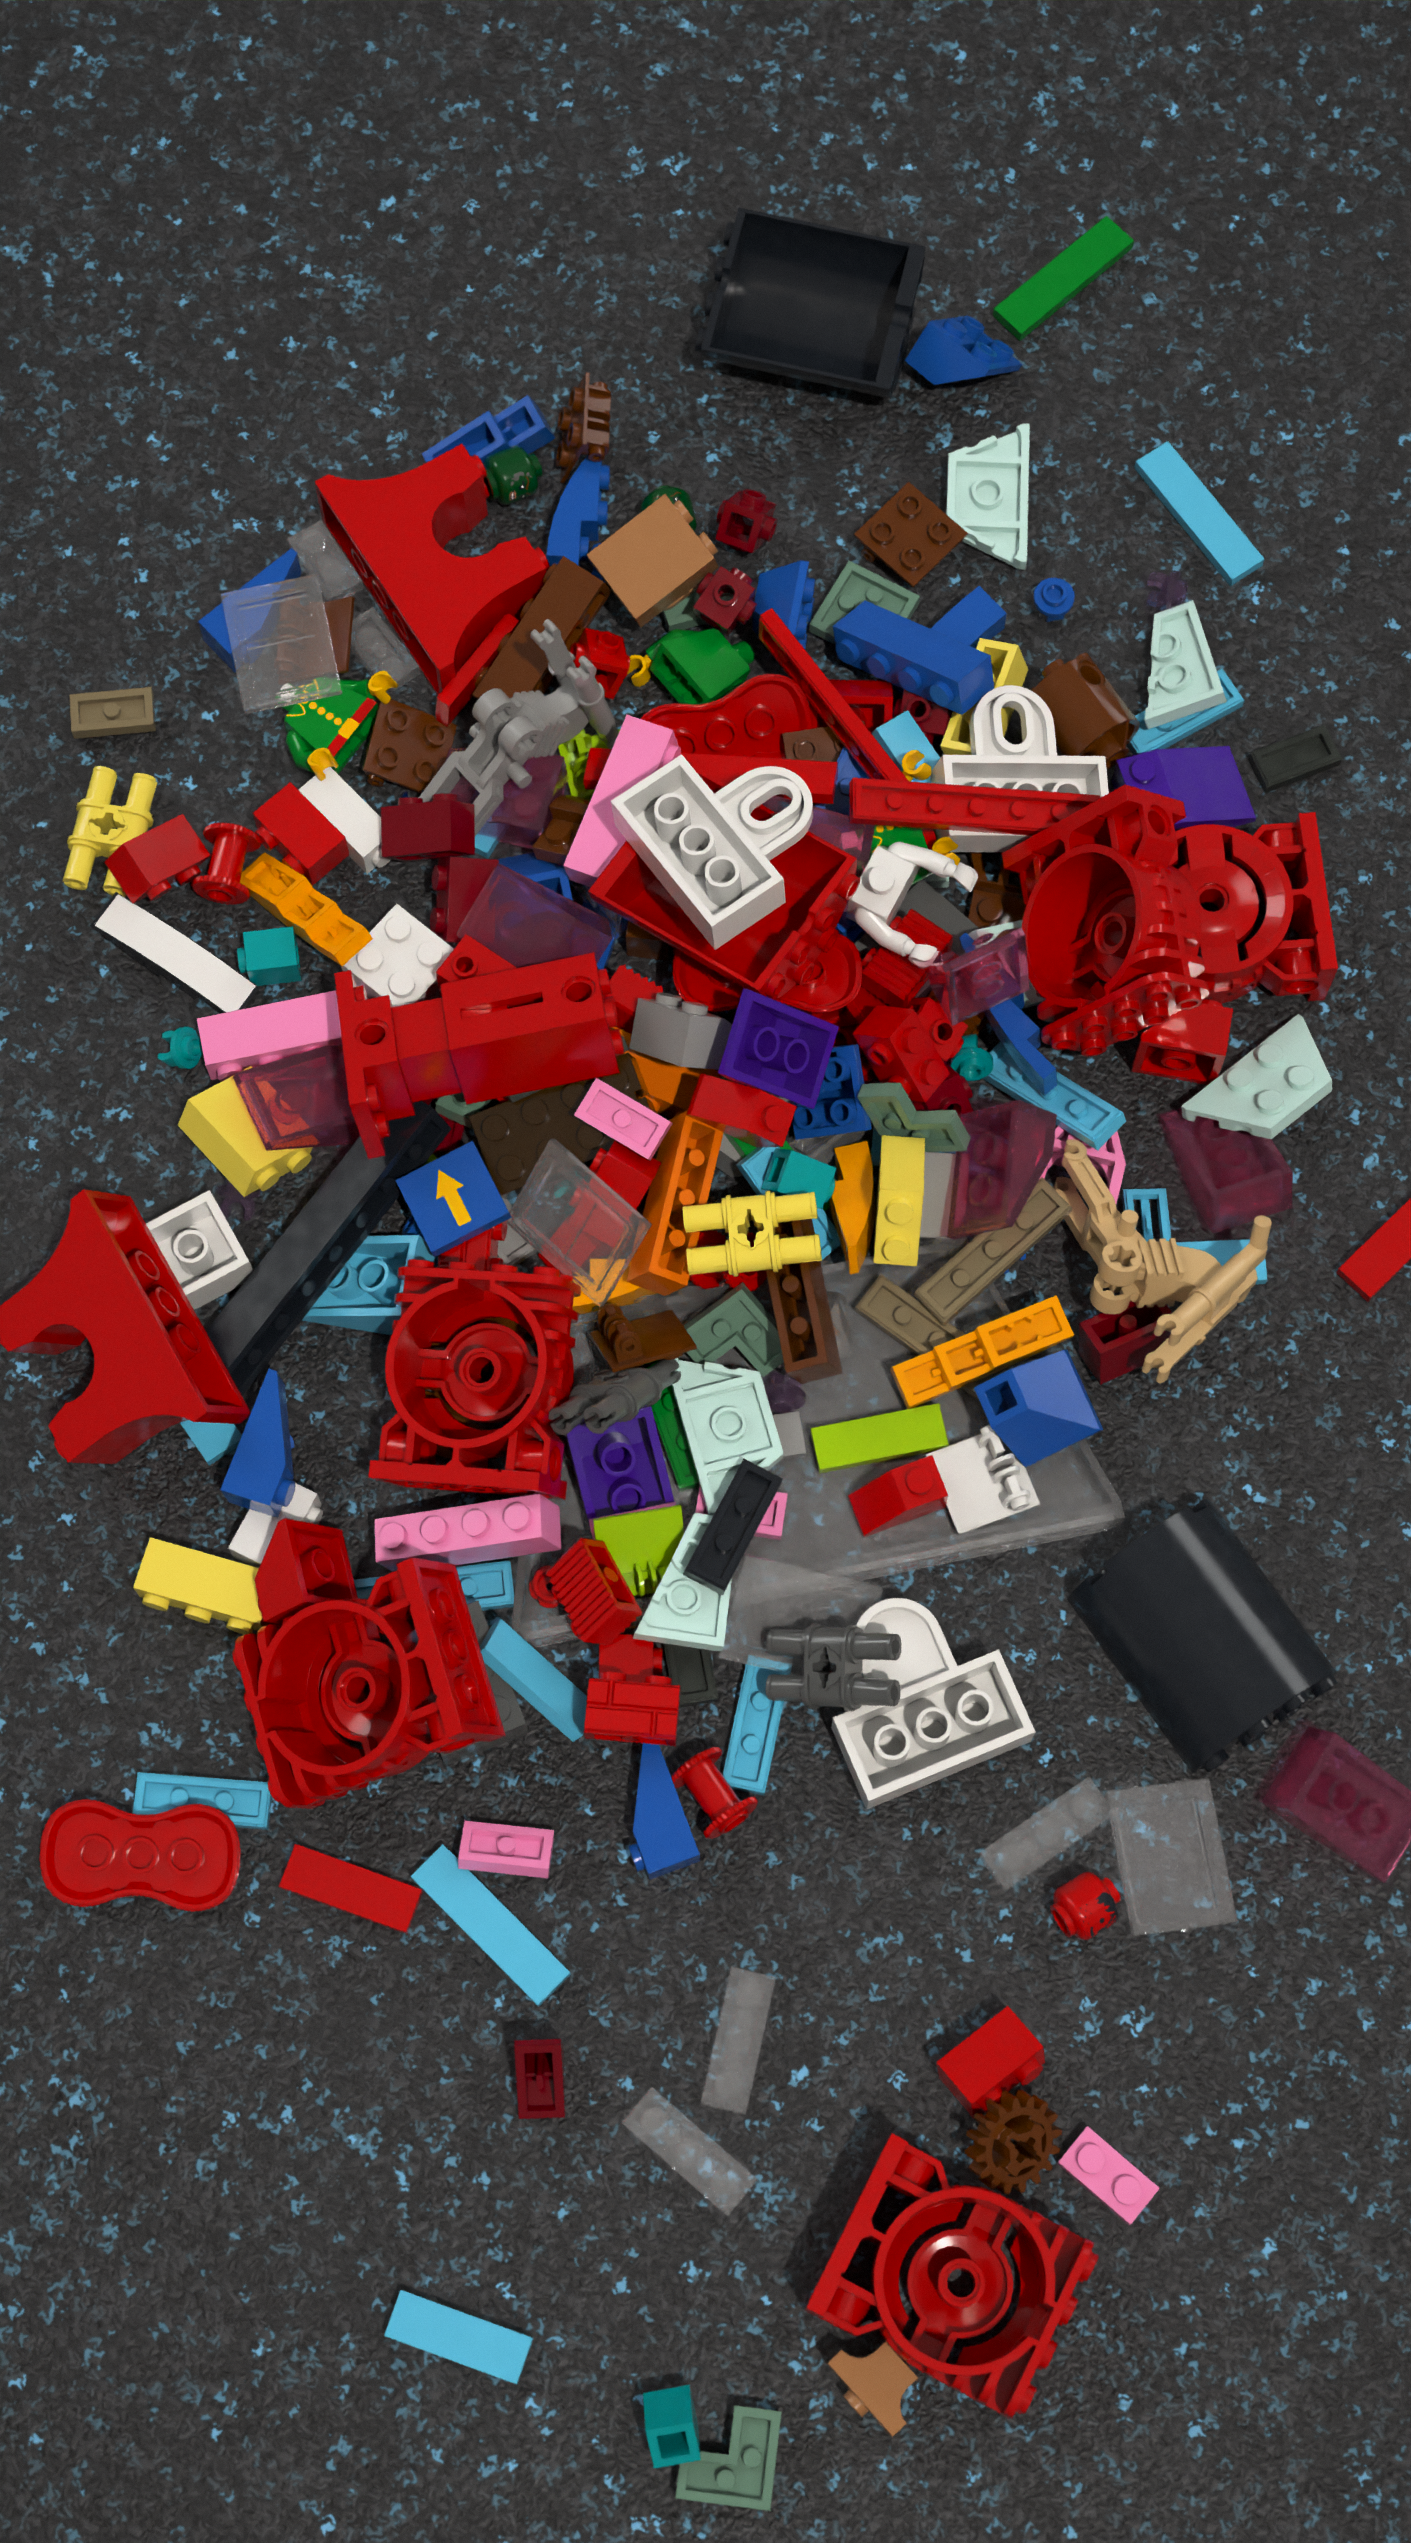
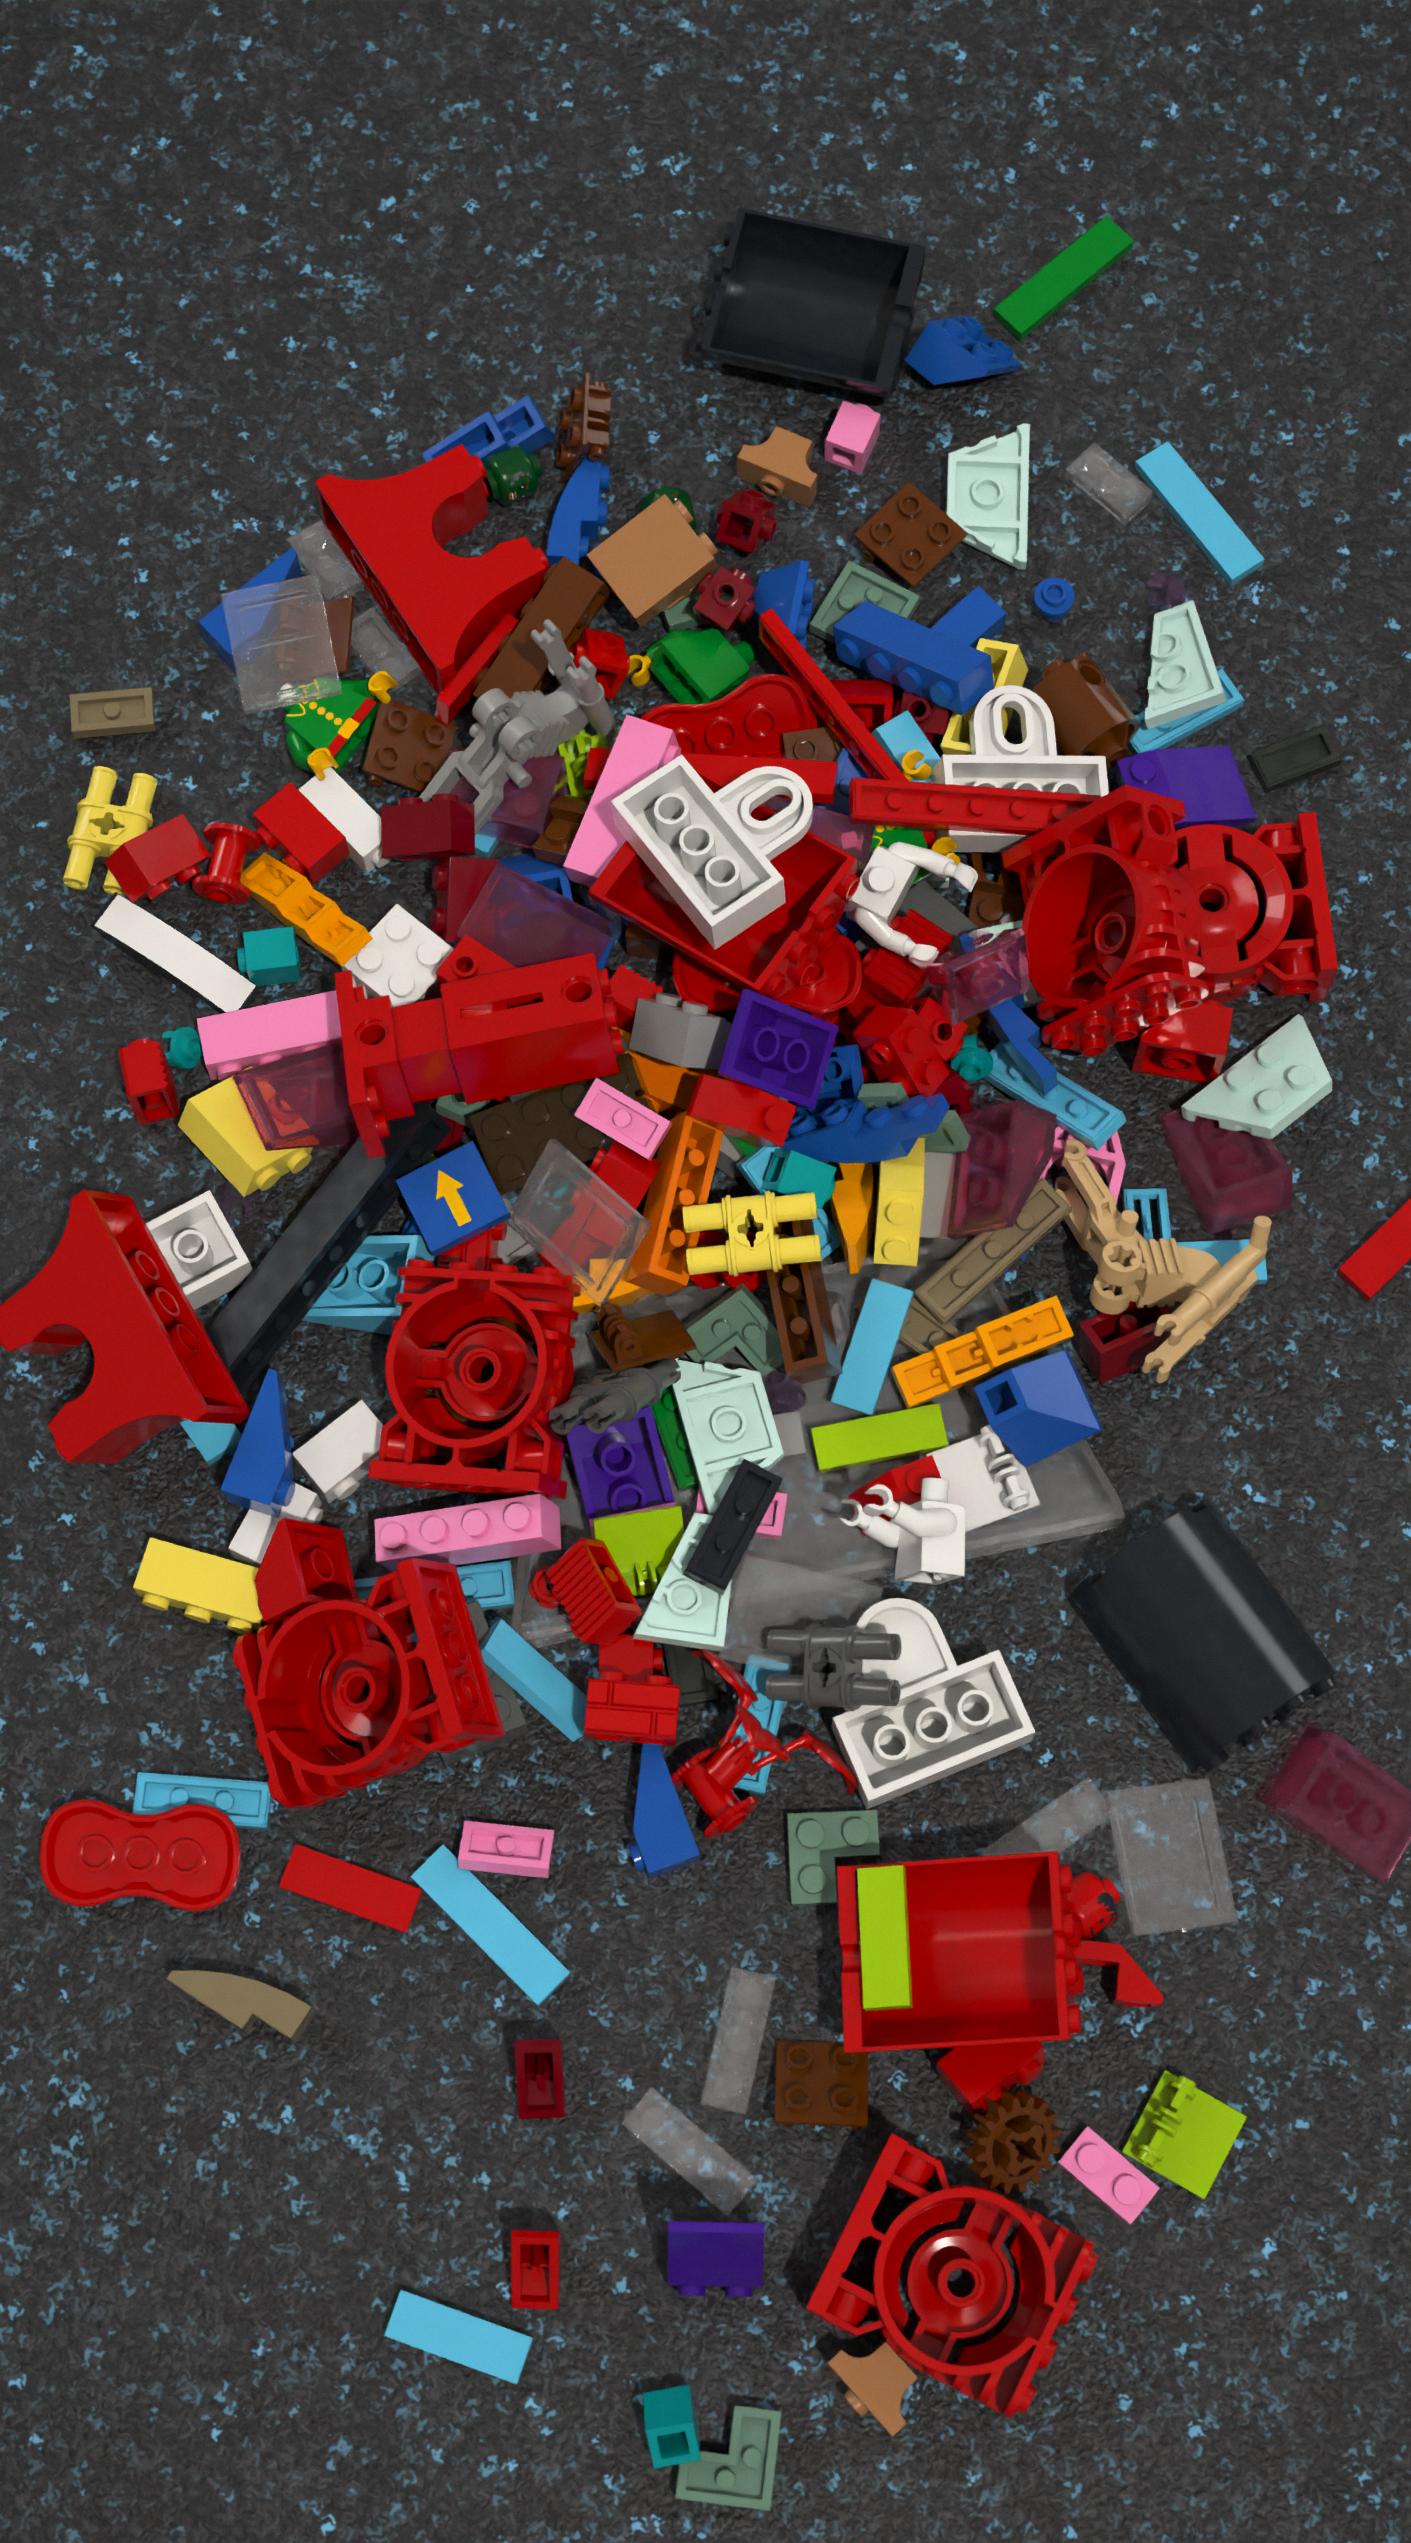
none -> red brick [118,1039,181,1124]
none -> dark tan slope [166,1970,316,2043]
none -> white brick [292,1399,383,1503]
none -> red slope [511,2230,562,2310]
none -> dark purple slope [668,2221,765,2297]
none -> red plant [691,1648,858,1794]
none -> medium nougat brick [737,426,817,508]
none -> reddish brown hinge [774,2040,868,2130]
none -> blue slope [780,1093,950,1163]
none -> sand green plate [787,1810,880,1907]
none -> bright pink brick [824,401,881,474]
none -> medium azure tile [831,1278,914,1416]
none -> white torso [836,1478,965,1585]
none -> red cylinder [837,1851,1084,2054]
none -> lime tile [857,1865,913,2011]
none -> clear plate [1066,442,1154,525]
none -> red slope [1074,1940,1163,2009]
none -> lime hinge [1122,2070,1247,2200]

